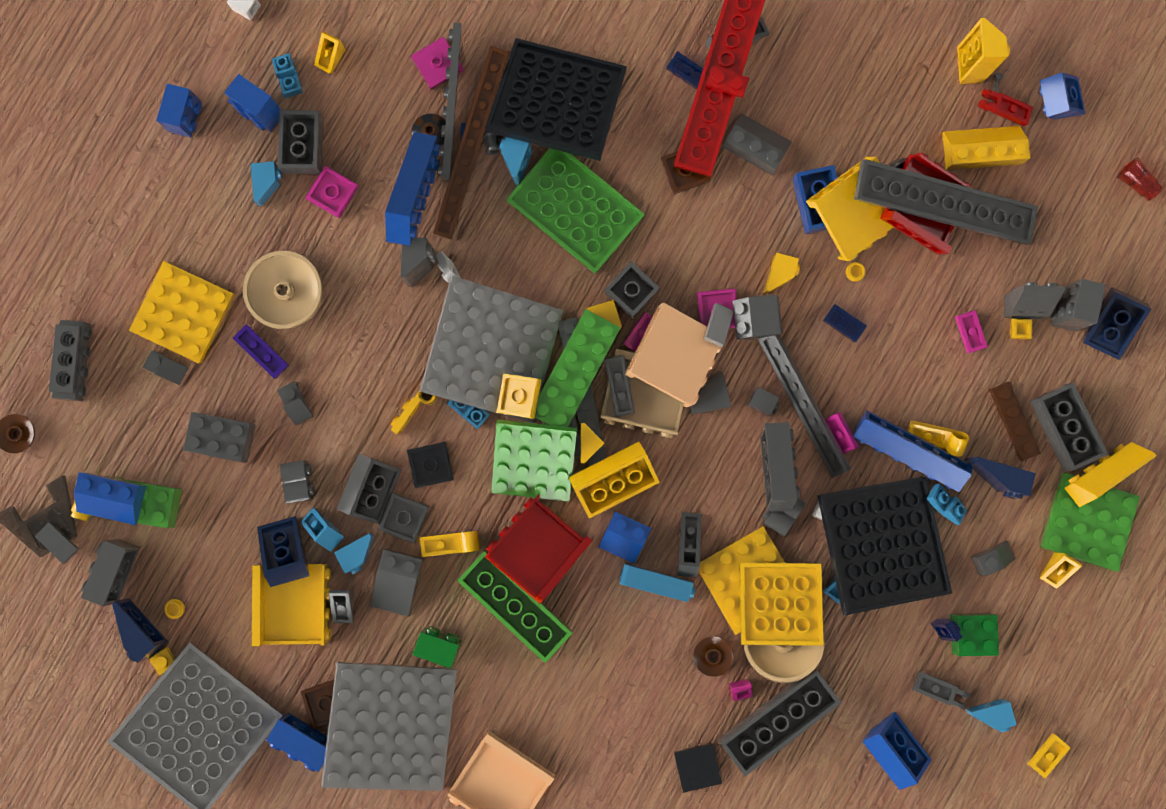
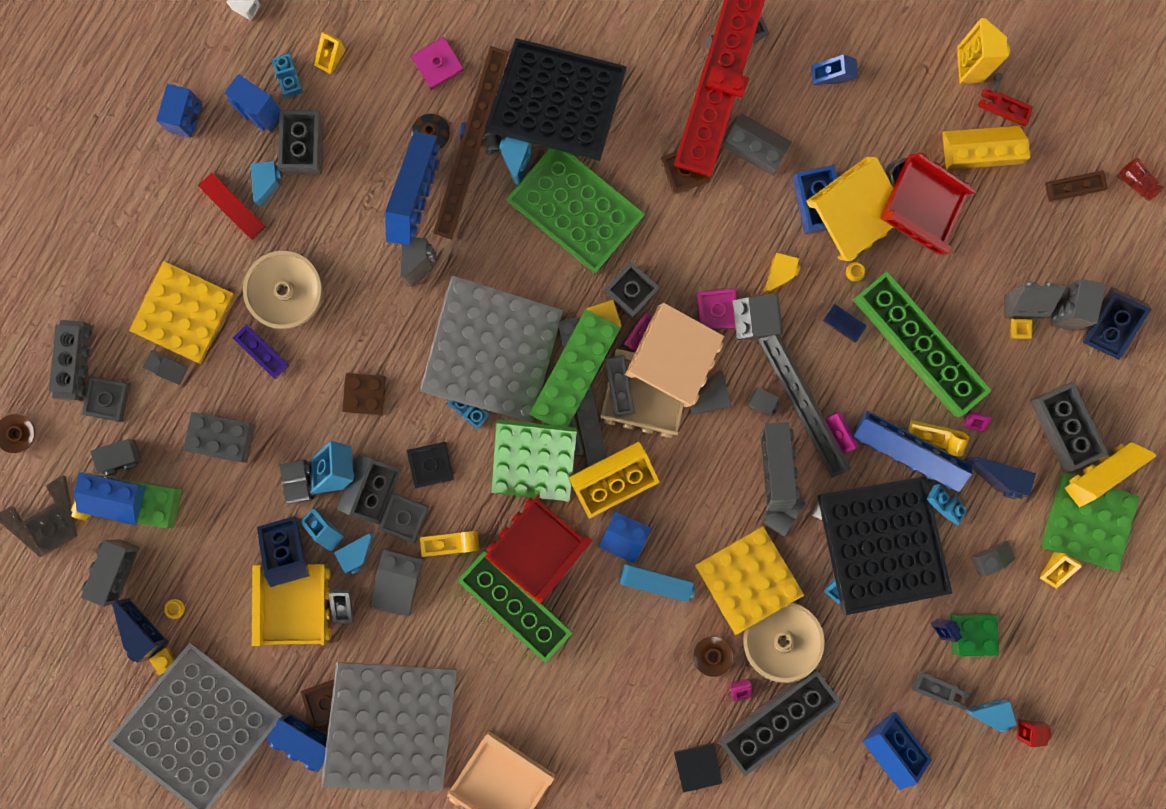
dark grey tile [35,522,79,564] -> none
dark grey slope [277,381,313,425] -> none
dark pink plate [305,165,359,219] -> none
yellow plate [390,390,438,435] -> none
green brick [412,626,462,669] -> none
white plate [436,251,461,283] -> none
dark grey plate [438,23,462,182] -> none
yellow tile [496,374,541,419] -> none
yellow slope [581,423,605,464] -> none
clear blue plate [666,51,703,89] -> none
dark grey slope [677,512,702,577] -> none
light grey tile [704,303,734,347] -> none
yellow plate [740,563,823,646] -> none
dark grey plate [854,159,1038,245] -> none
dark pink plate [955,310,988,354] -> none
reddish brown plate [989,382,1041,461] -> none
yellow plate [1027,733,1070,779] -> none
blue slope [1039,72,1086,119] -> none
none -> dark grey tile [81,376,130,422]
none -> dark grey brick [90,439,142,476]
none -> red slope [198,172,266,240]
none -> dark azure slope [310,441,354,494]
none -> reddish brown plate [342,373,386,415]
none -> blue slope [811,54,858,85]
none -> bright green brick [853,271,992,418]
none -> dark pink slope [965,411,992,432]
none -> red slope [1017,719,1051,747]
none -> reddish brown tile [1045,170,1108,202]

